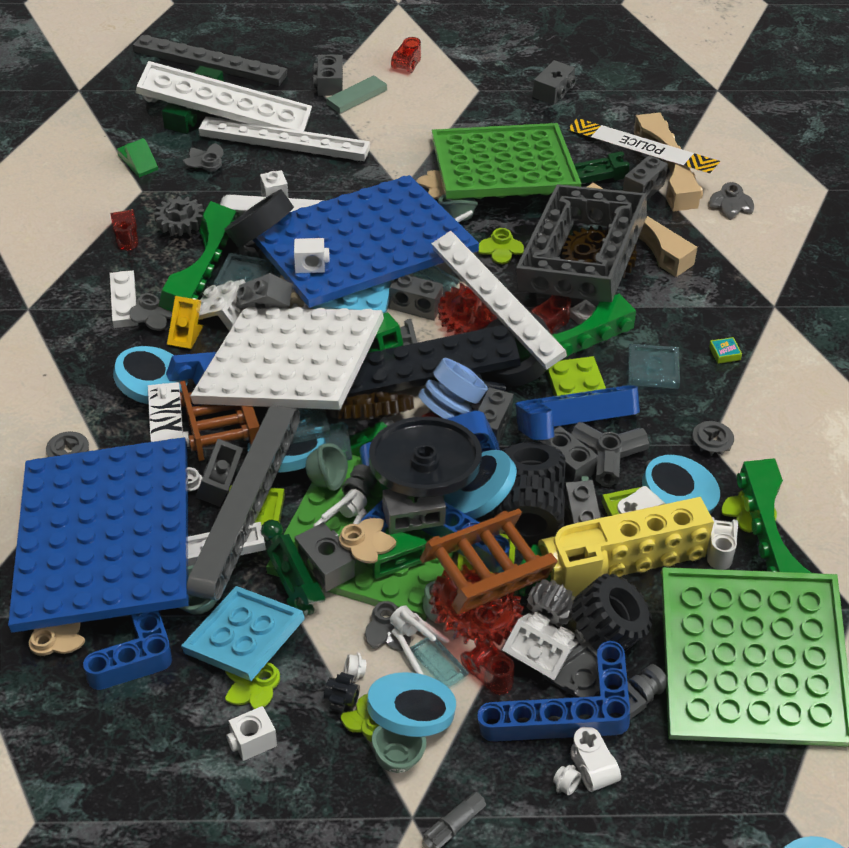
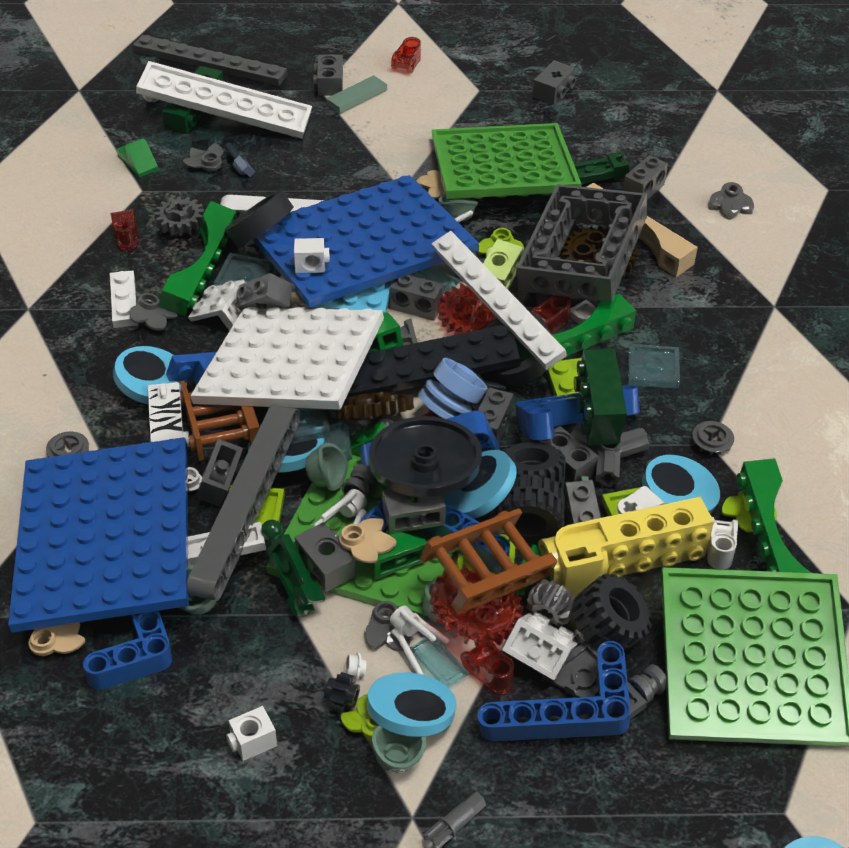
yellow slope [167,296,203,349] -> none
medium azure plate [181,586,305,681] -> none
white plate [199,116,370,161] -> none
lime plate [225,662,280,709] -> none
white brick [260,170,288,198] -> none
white plate [553,765,582,795] -> none
sticker [567,118,721,174] -> none
white piece [570,727,621,792] -> none
tan arch [634,113,703,211] -> none
tile [709,337,742,364] -> none
none -> sand blue piece [224,143,255,177]
none -> yellowish green brick [483,239,523,289]
none -> dark green brick [573,349,627,445]

